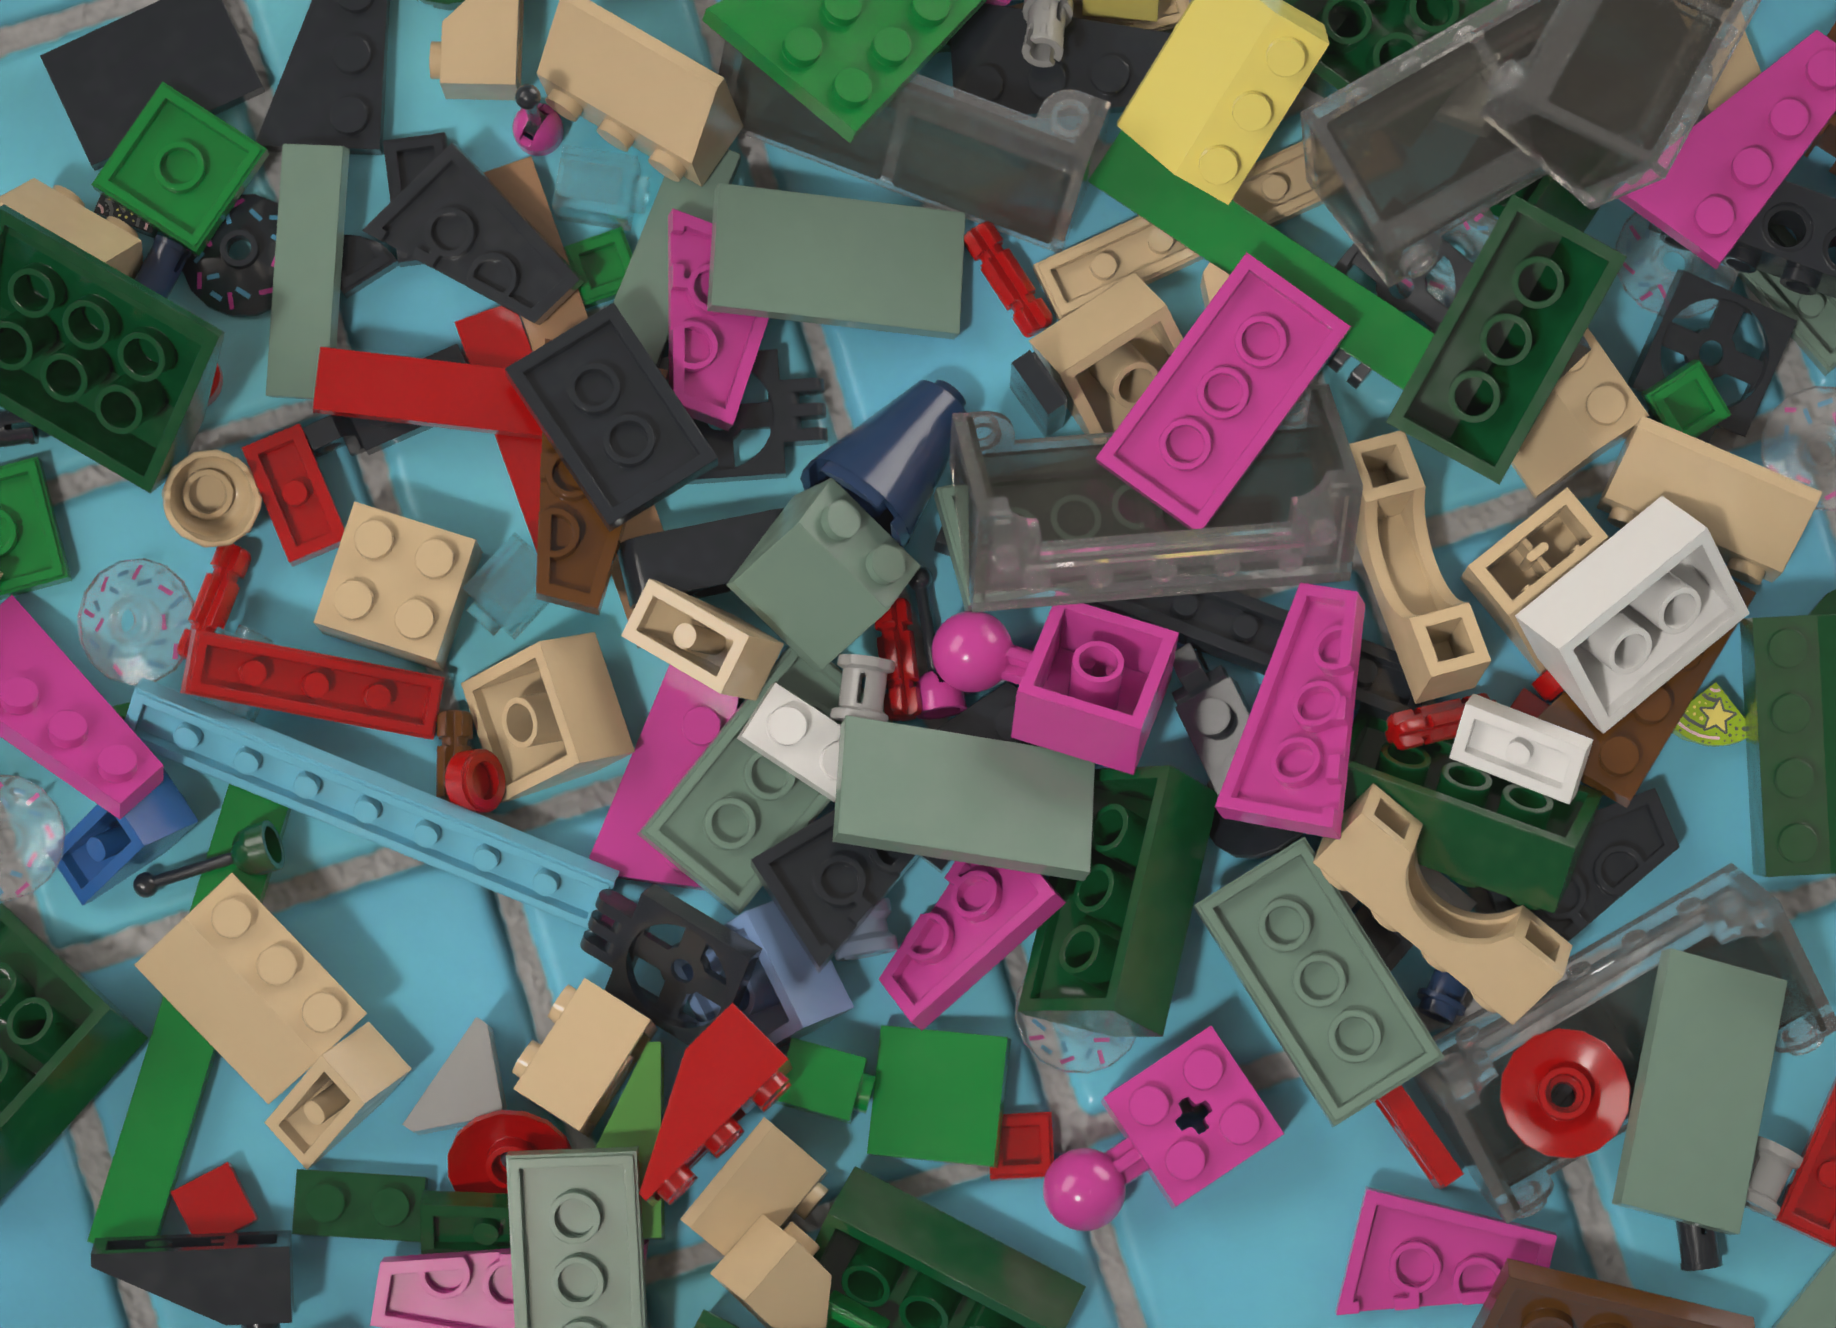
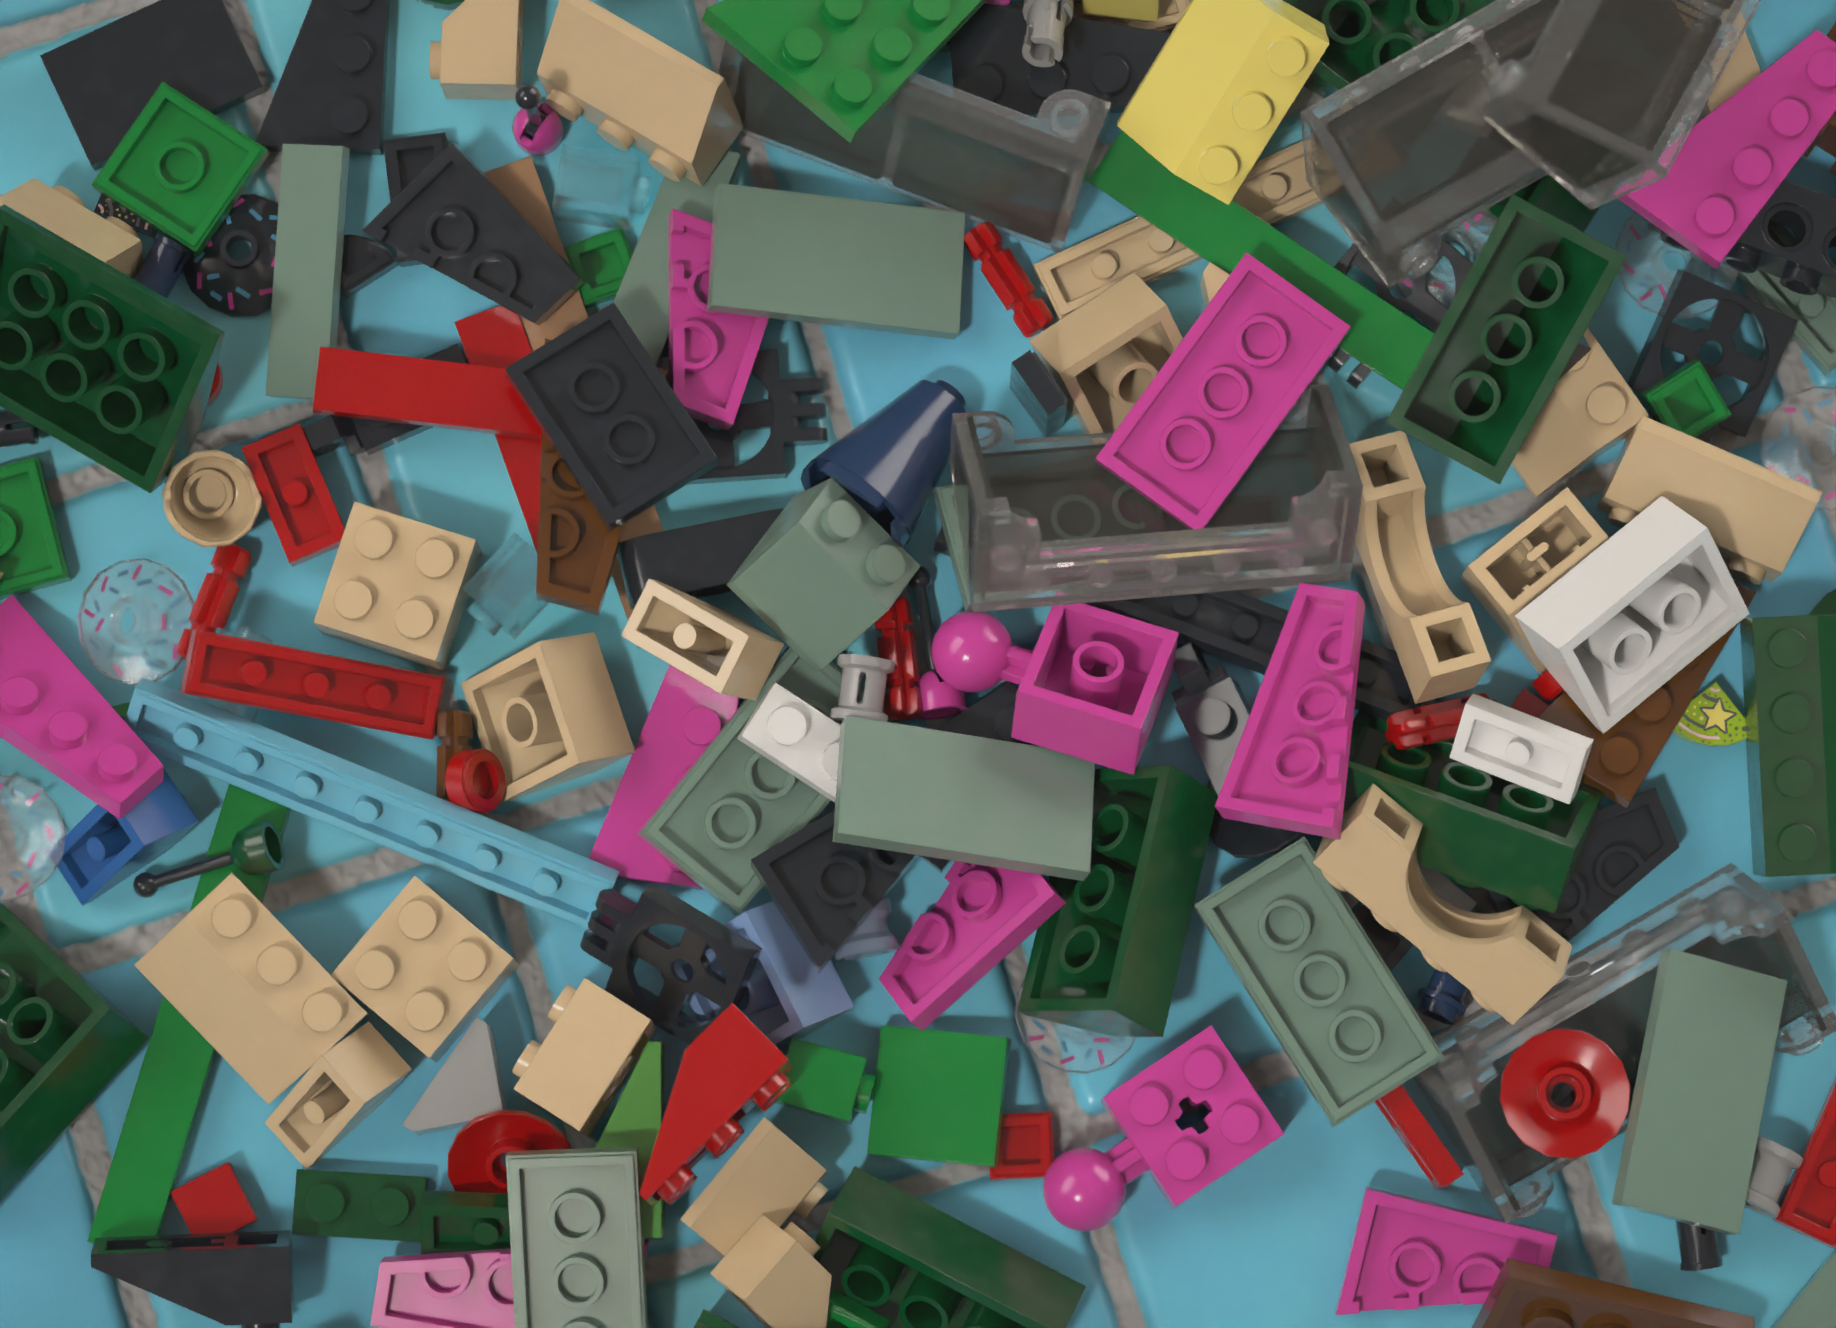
none -> tan brick [331,876,520,1063]

